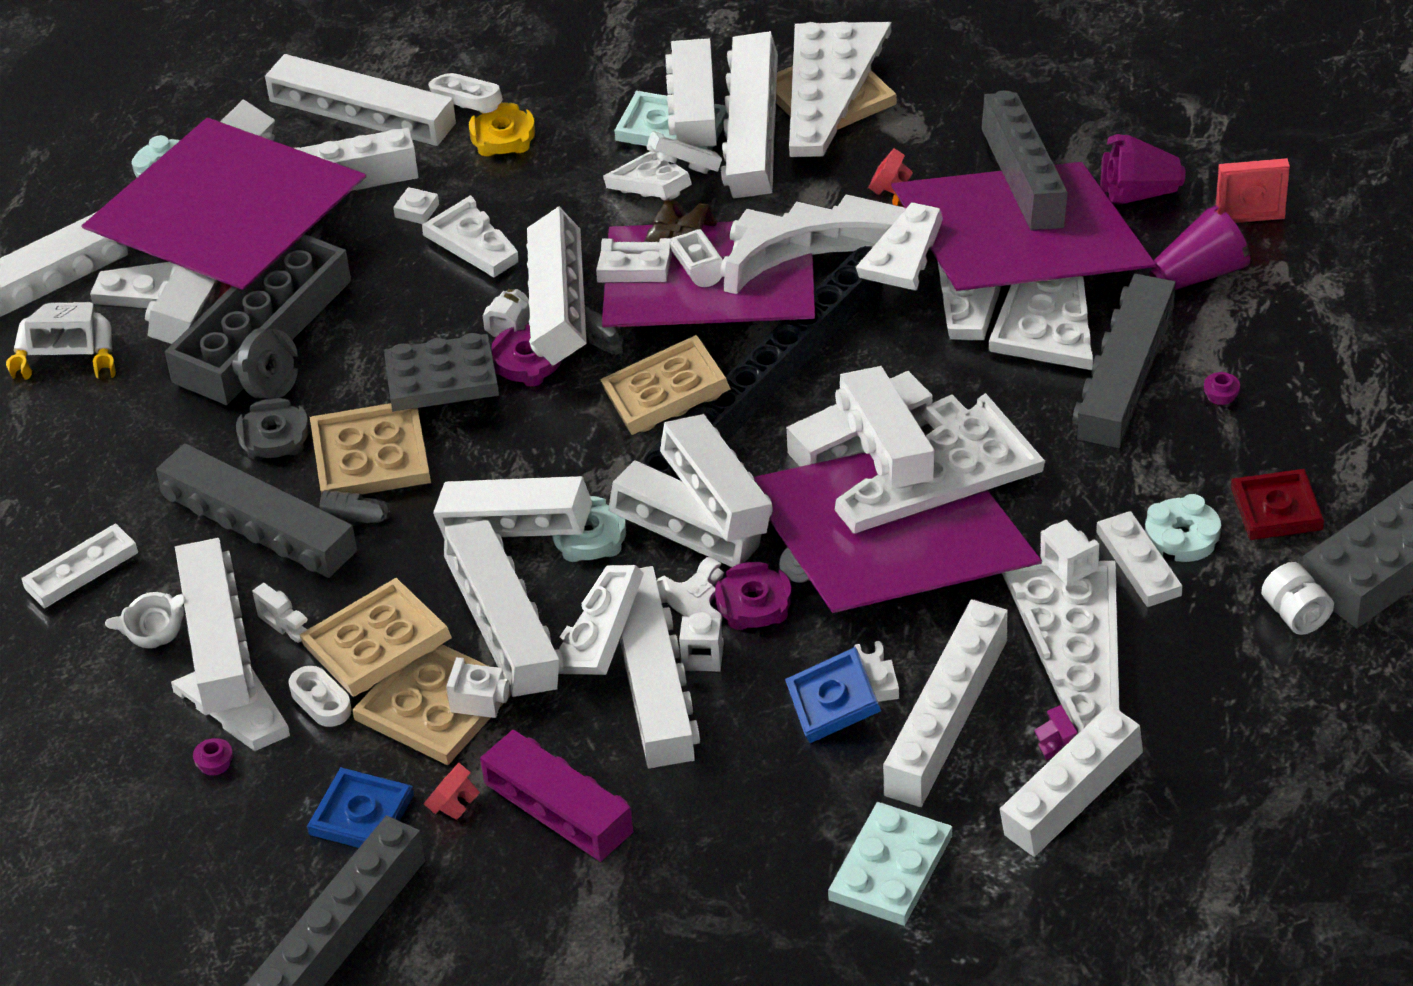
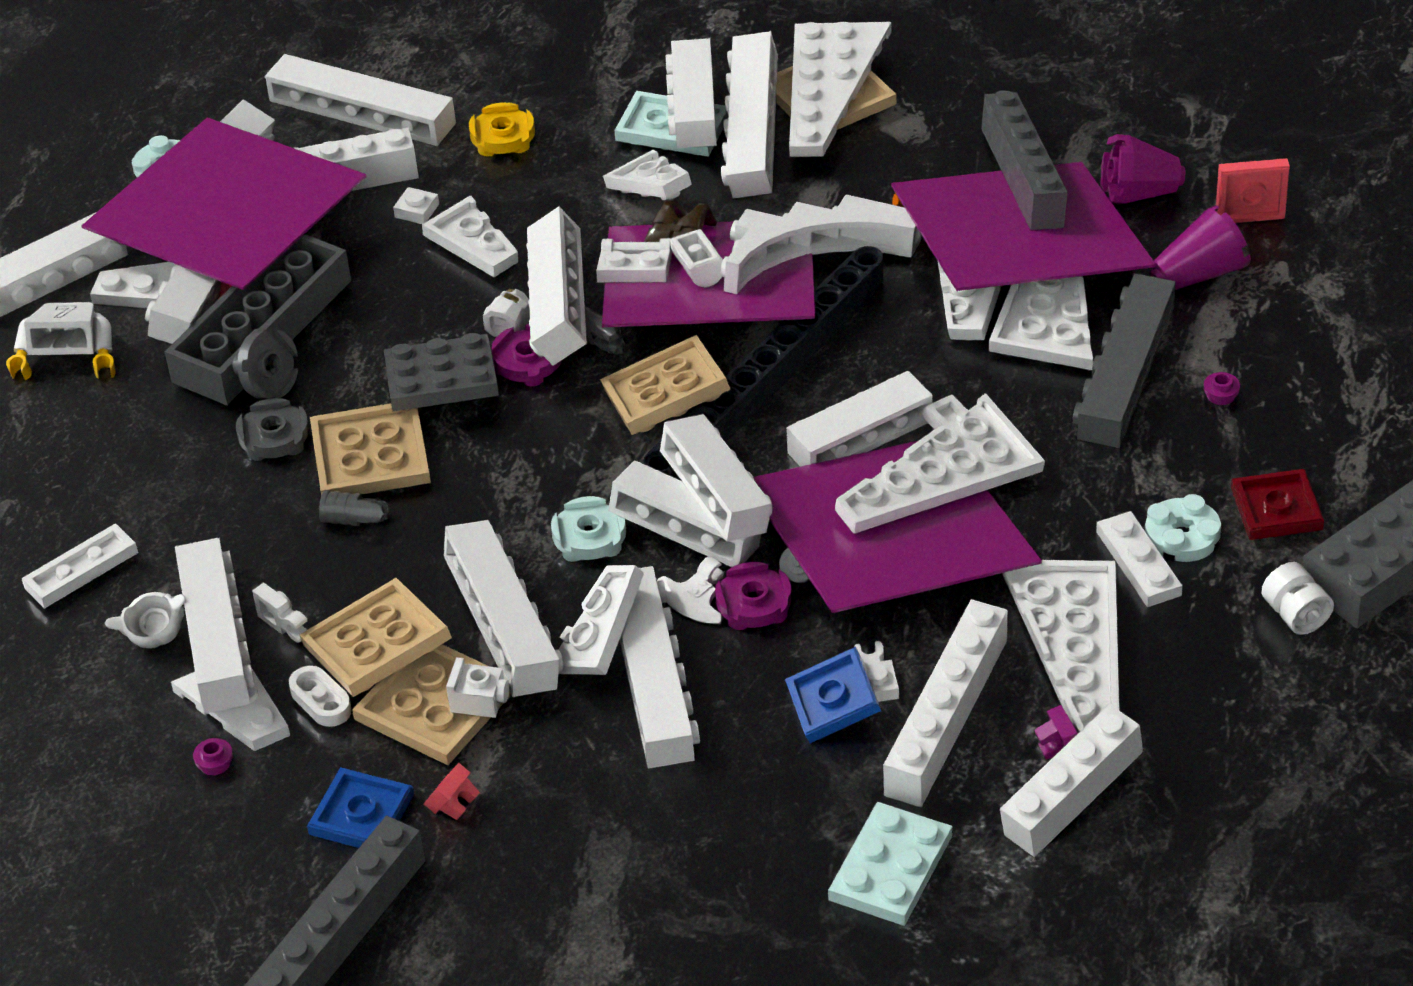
dark grey brick [156,443,357,578] -> none
white plate [429,73,503,113] -> none
white brick [433,476,592,539] -> none
magenta brick [480,730,633,862] -> none
white plate [647,131,722,174] -> none
white brick [679,612,724,672] -> none
white brick [835,366,935,489] -> none
white wing [856,202,943,290] -> none
coral tile [868,148,913,195] -> none
white brick [1040,520,1099,585] -> none

